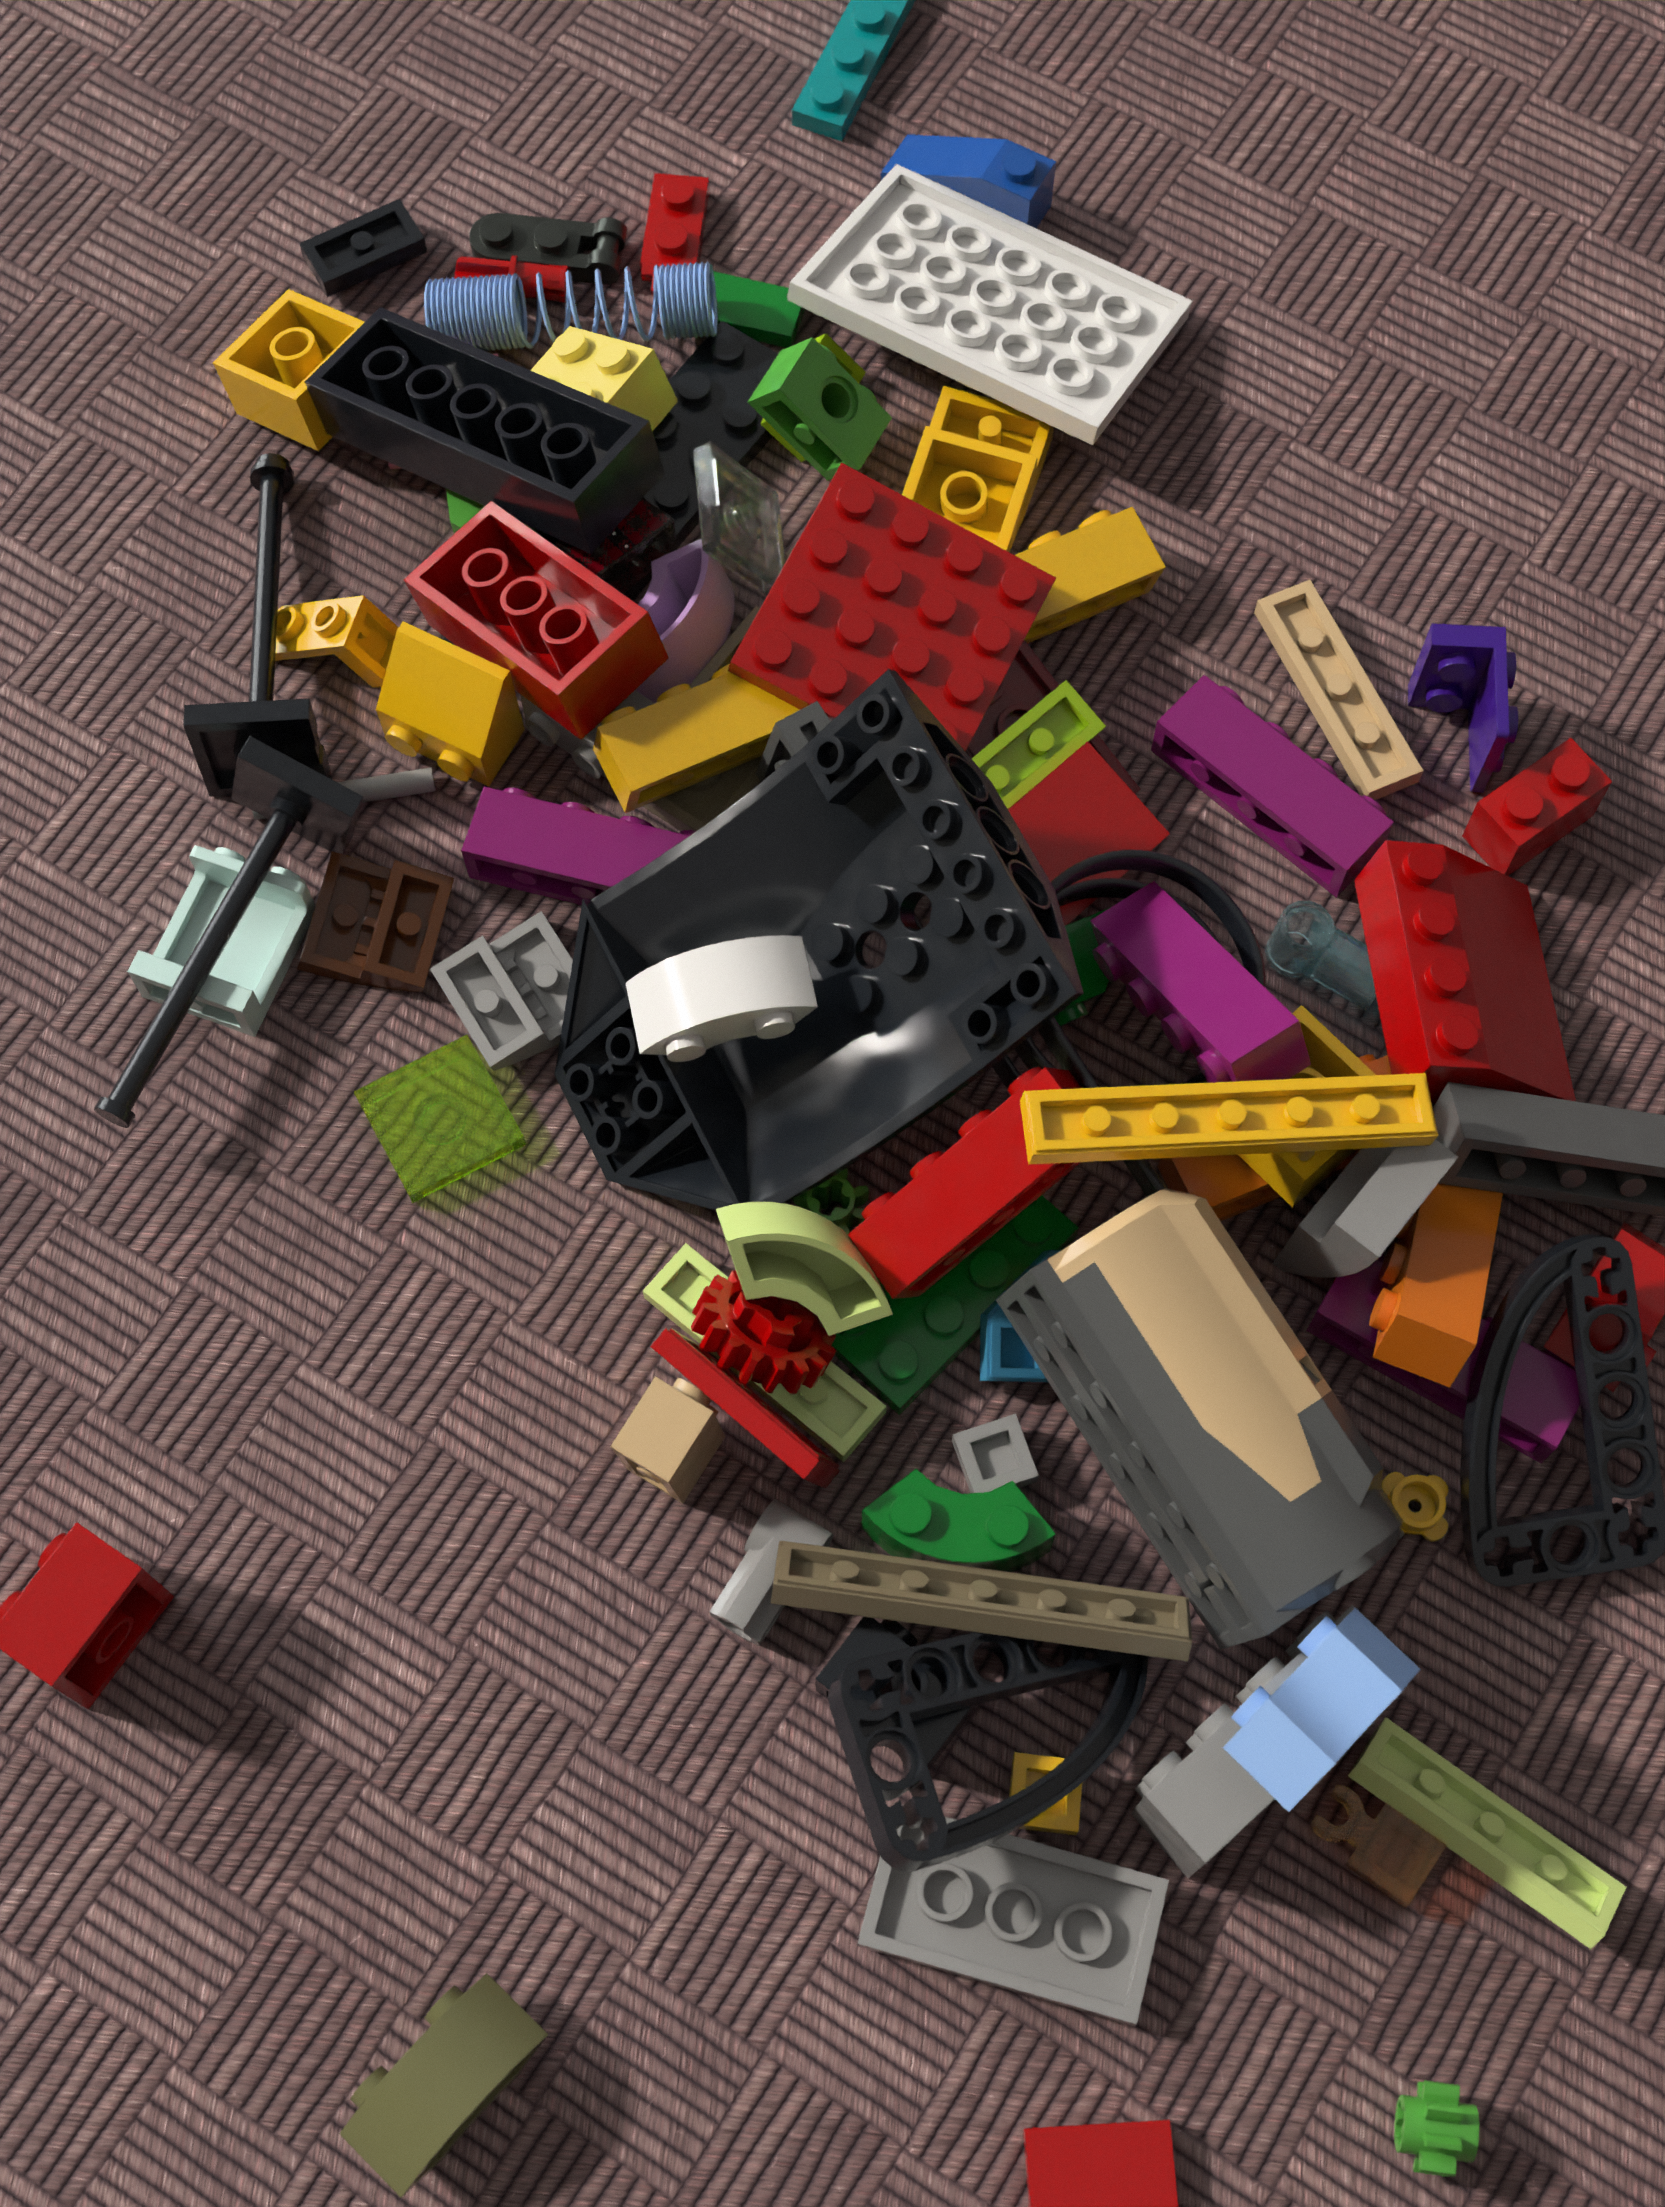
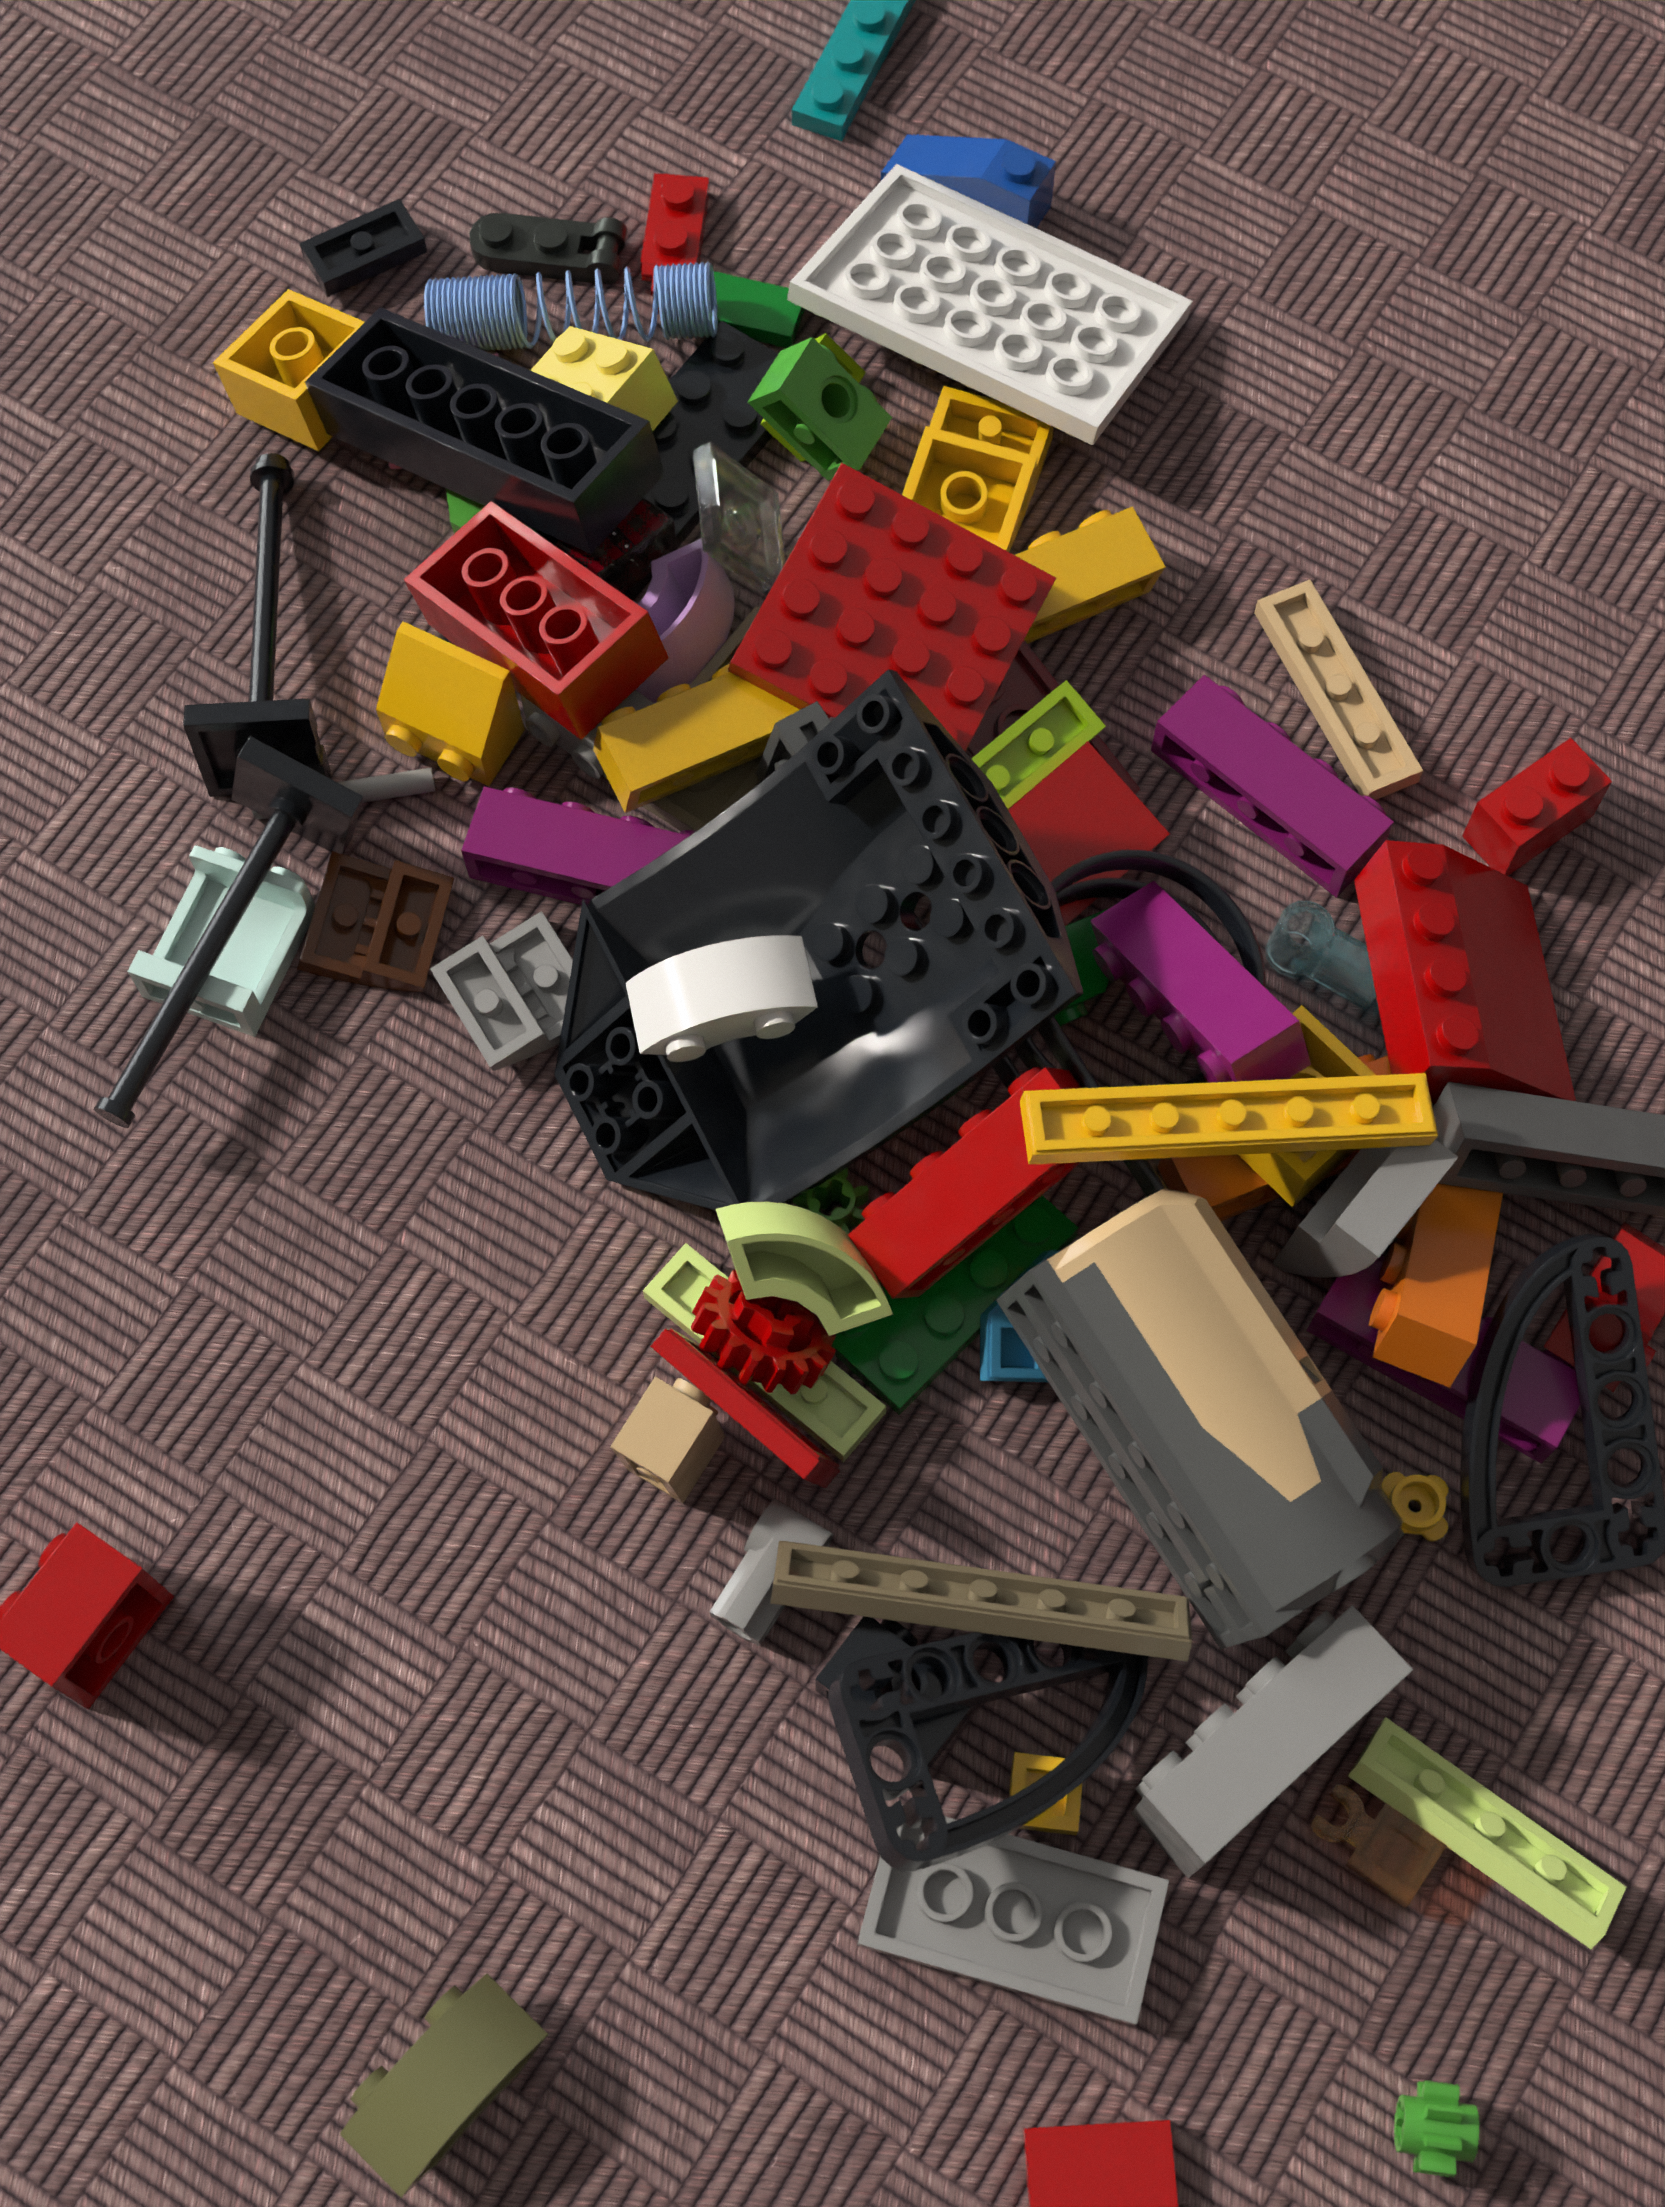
yellow bracket [275,595,399,688] -> none
clear neon green tile [354,1034,526,1203] -> none
red axle [455,255,568,303] -> none
green brick [862,1469,1056,1572] -> none
light grey plate [952,1414,1039,1493] -> none
light blue brick [1223,1608,1420,1812] -> none
dark purple bracket [1408,623,1518,793] -> none

